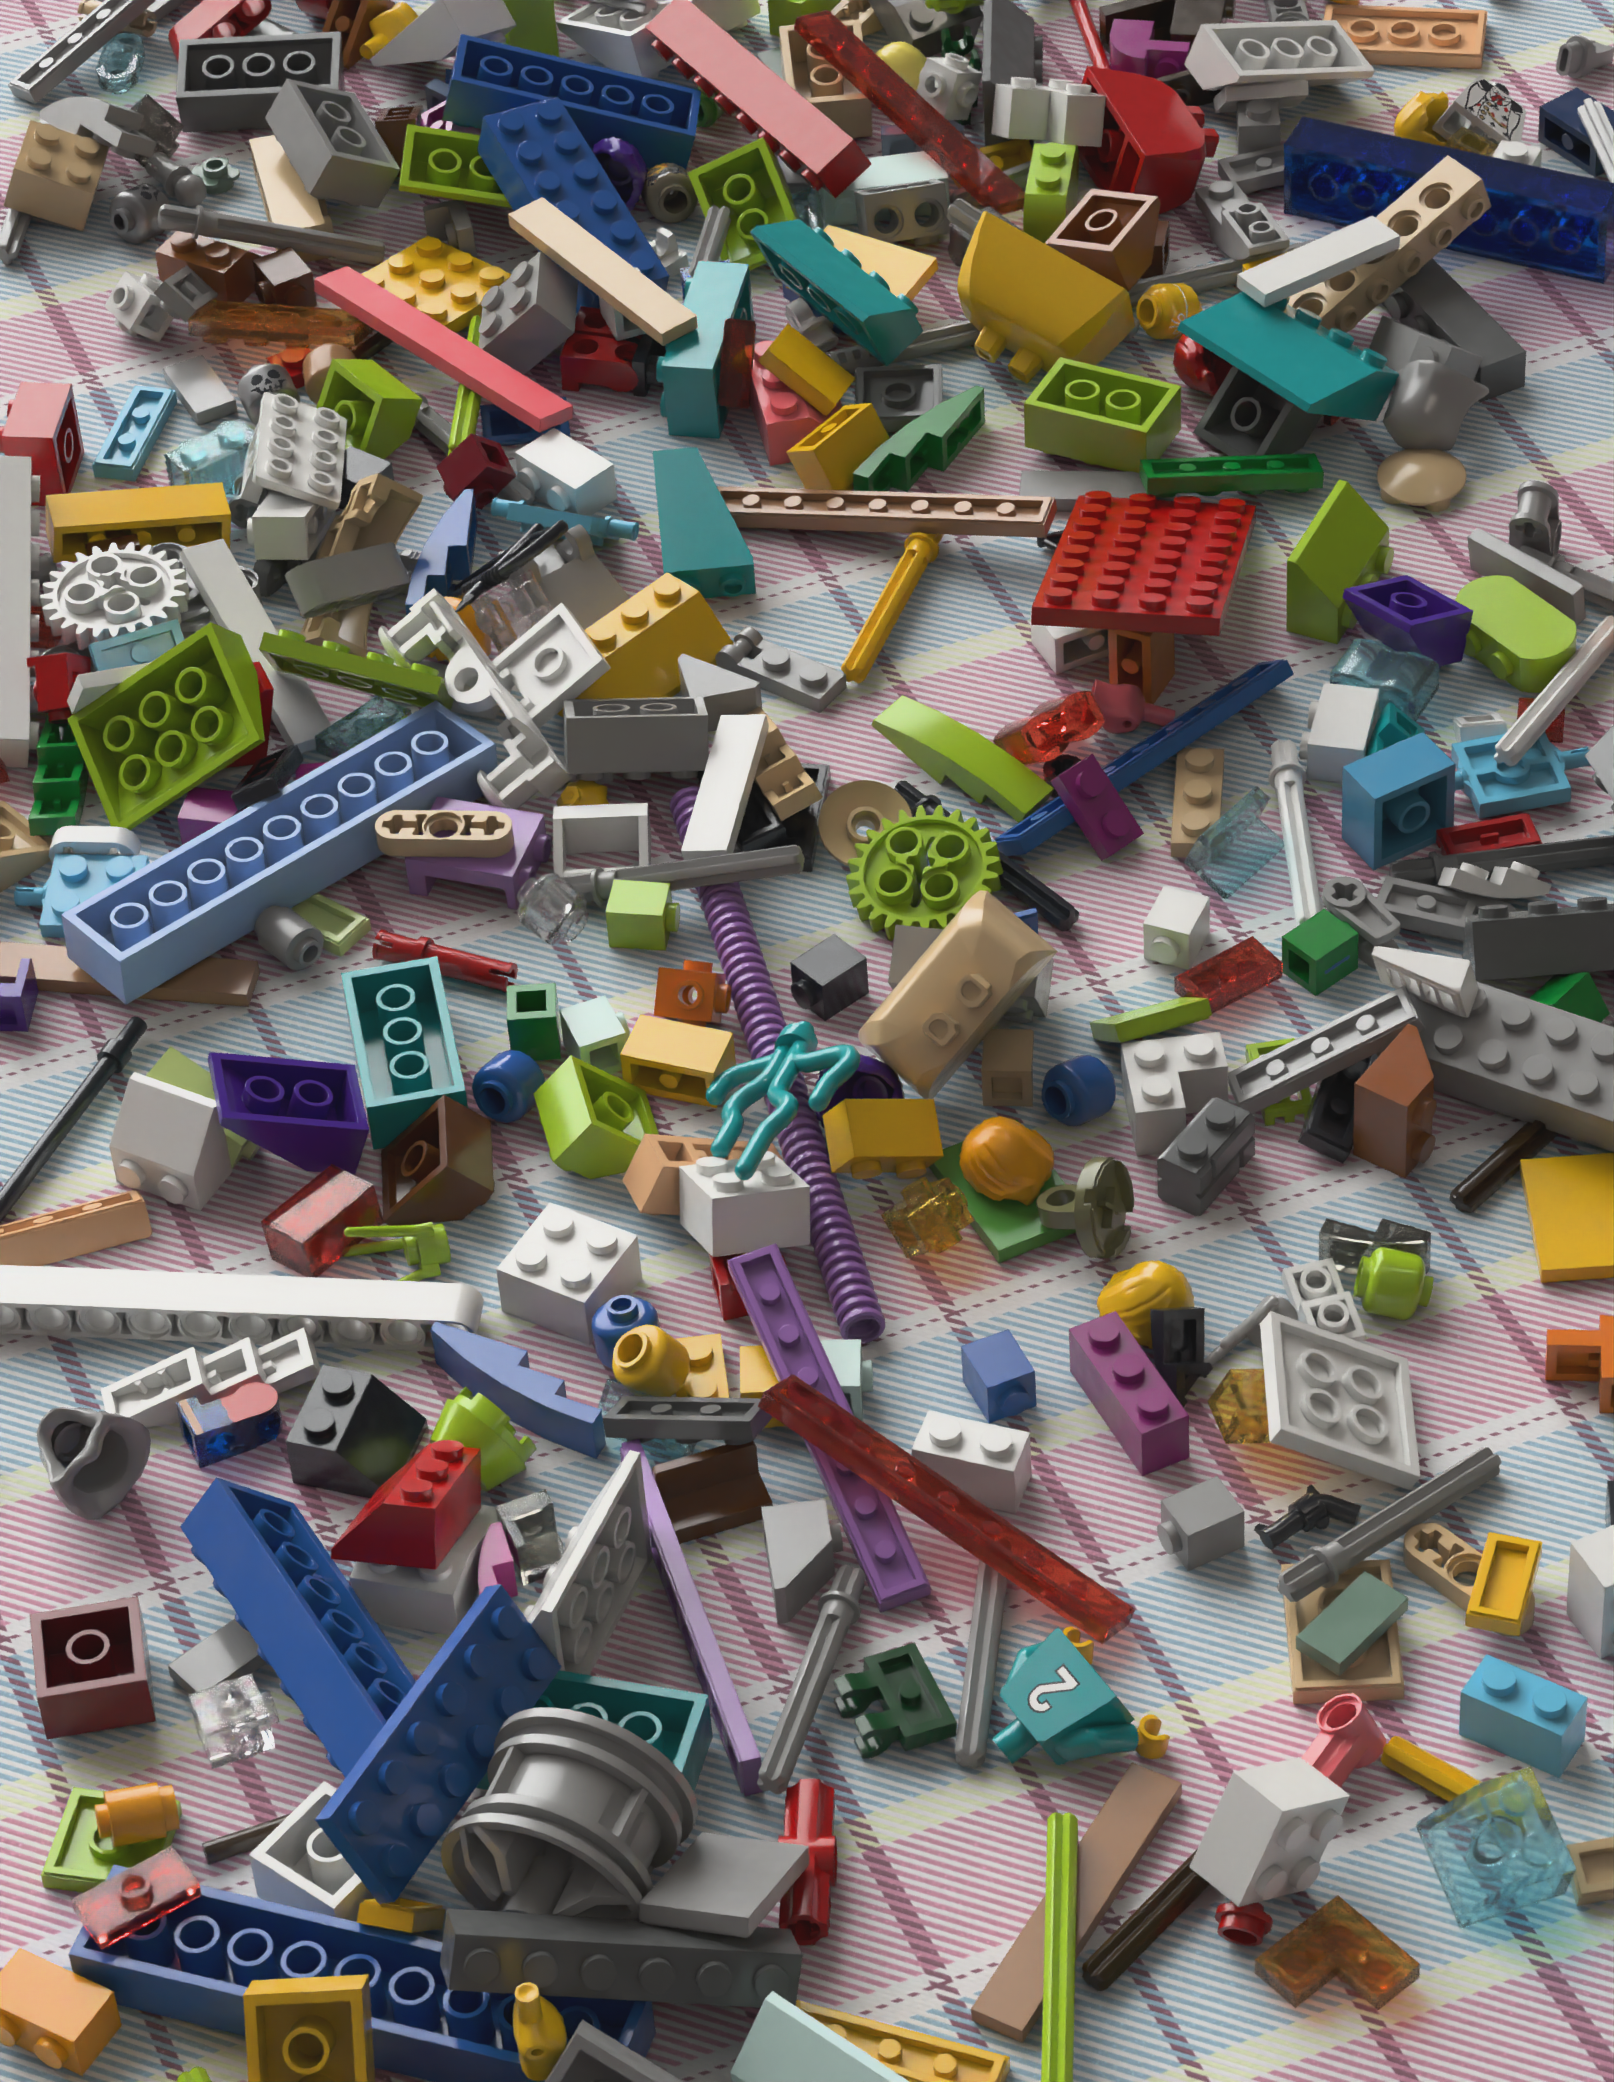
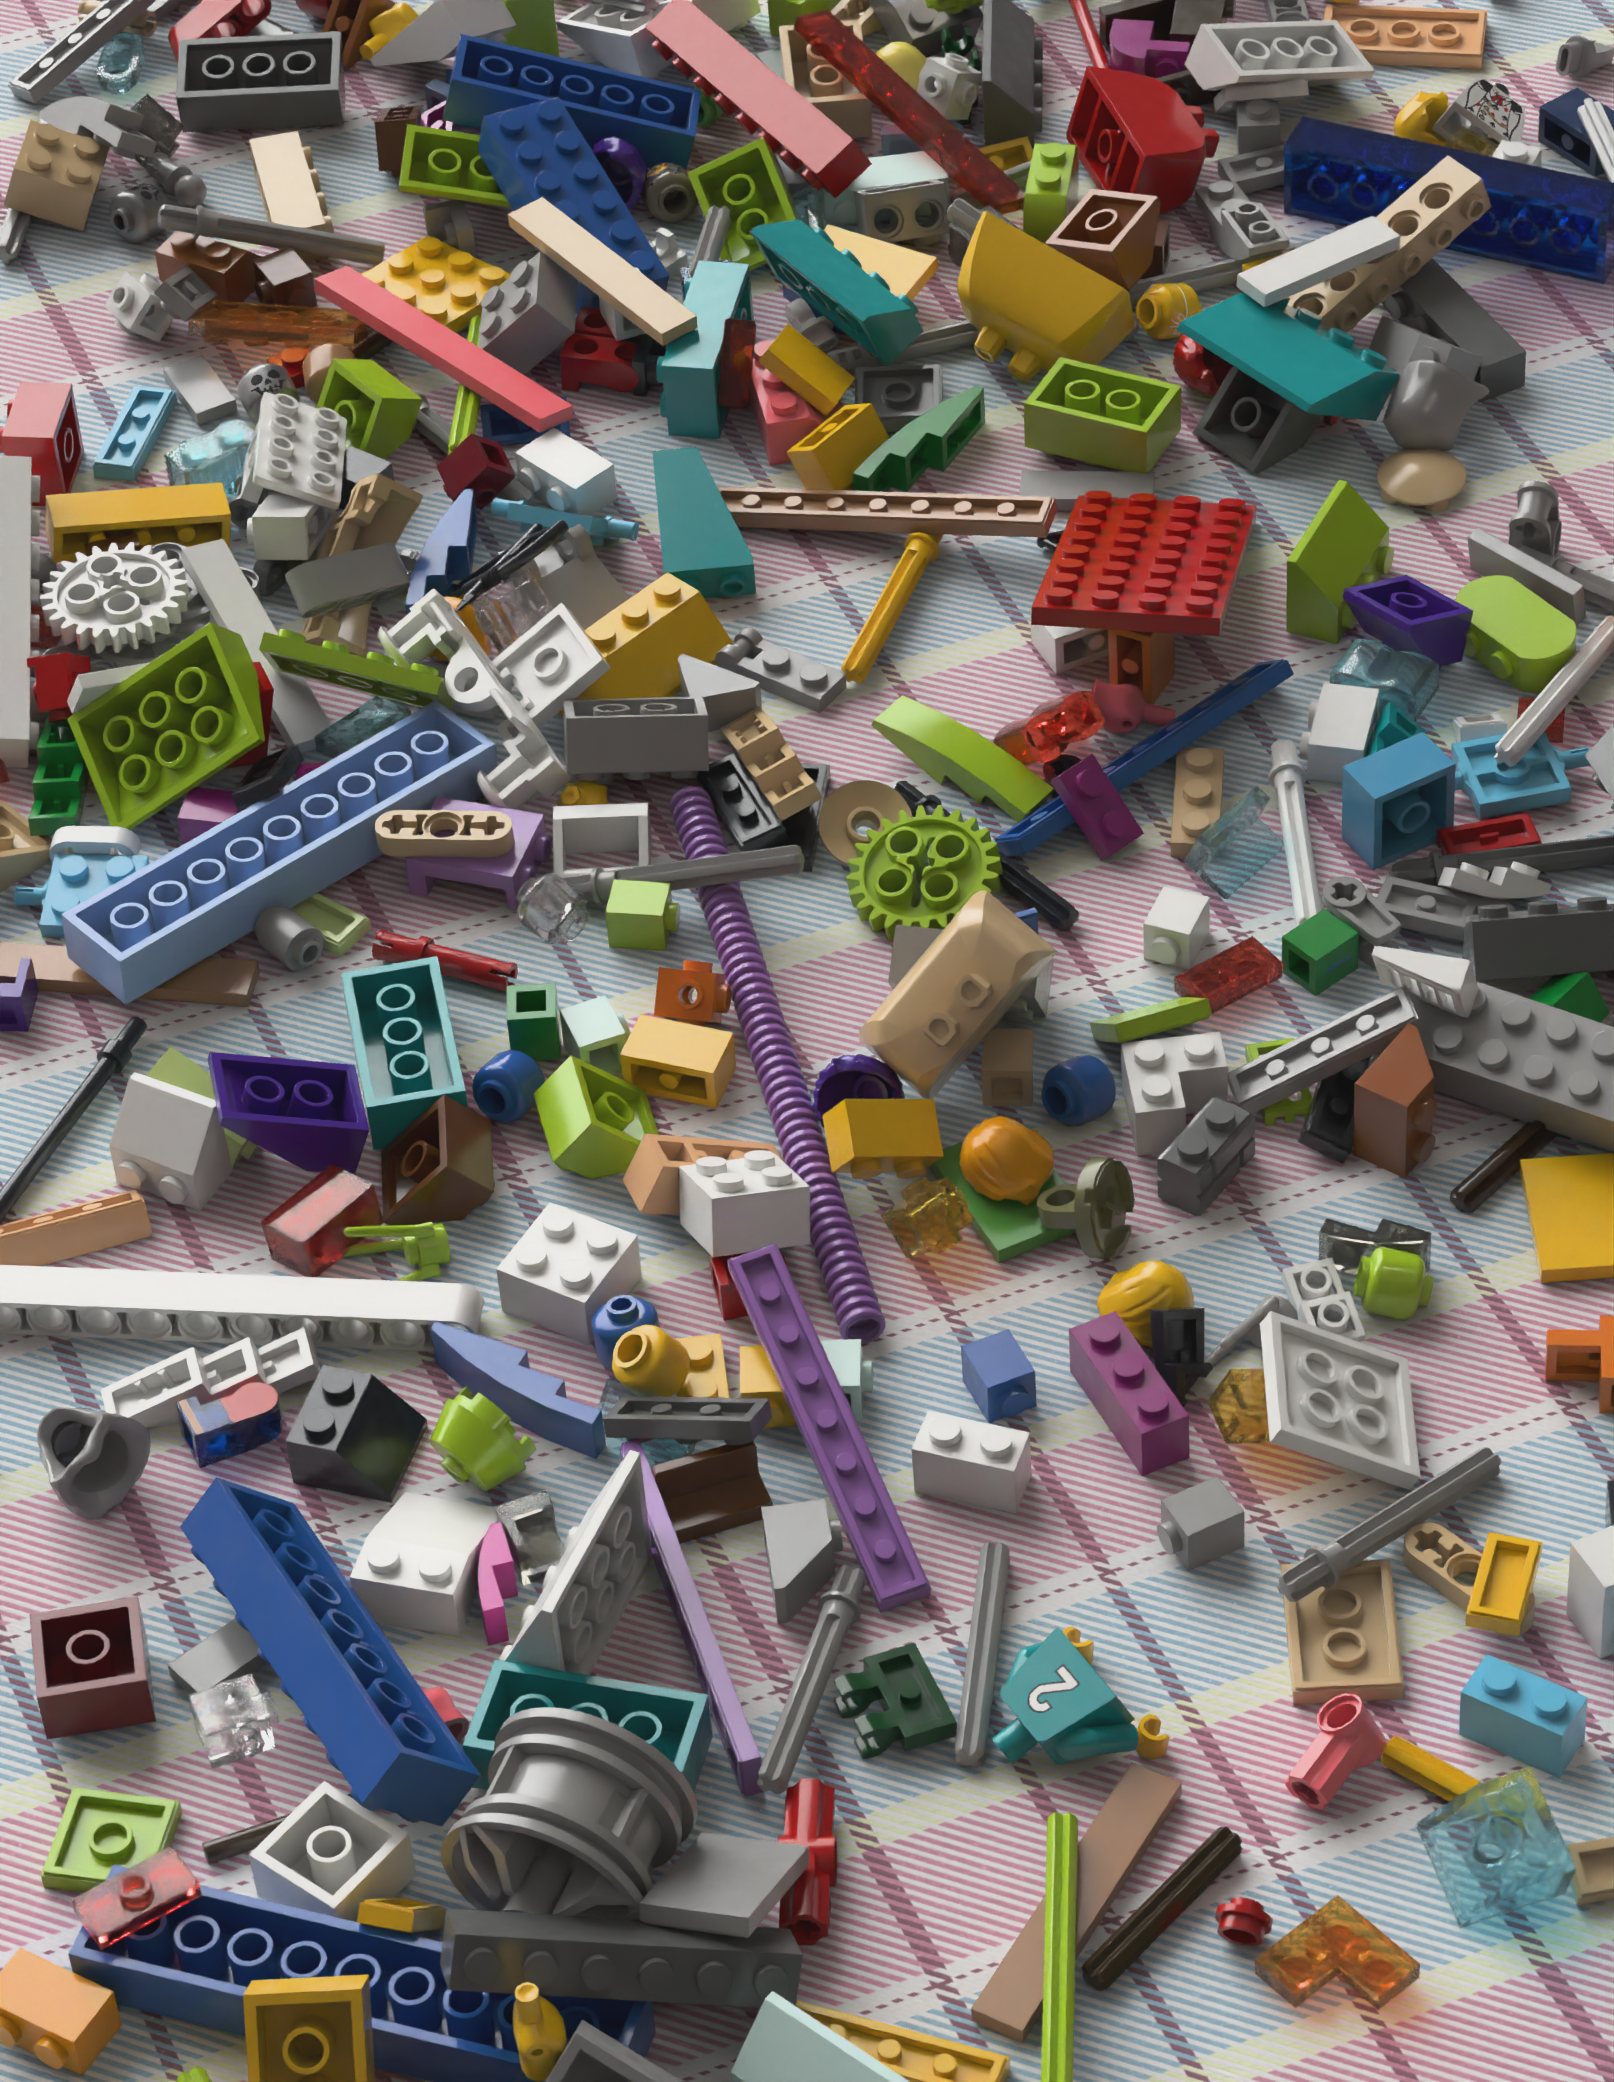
medium azure plate [88,619,184,671] -> none
light orange brick [94,1782,180,1848] -> none
sand green plate [191,157,240,194] -> none
light grey brick [265,79,400,208] -> none
blue plate [315,1584,562,1904] -> none
red slope [331,1440,481,1570] -> none
white tile [681,714,769,860] -> none
teal plant [706,1021,861,1180] -> none
clear red tile [758,1374,1135,1644] -> none
black brick [790,934,869,1021] -> none
white brick [991,77,1106,147] -> none
green plate [1139,453,1324,498] -> none
white brick [1190,1757,1350,1907] -> none
black piece [1254,1484,1362,1550] -> none
sand green tile [1296,1571,1408,1676] -> none

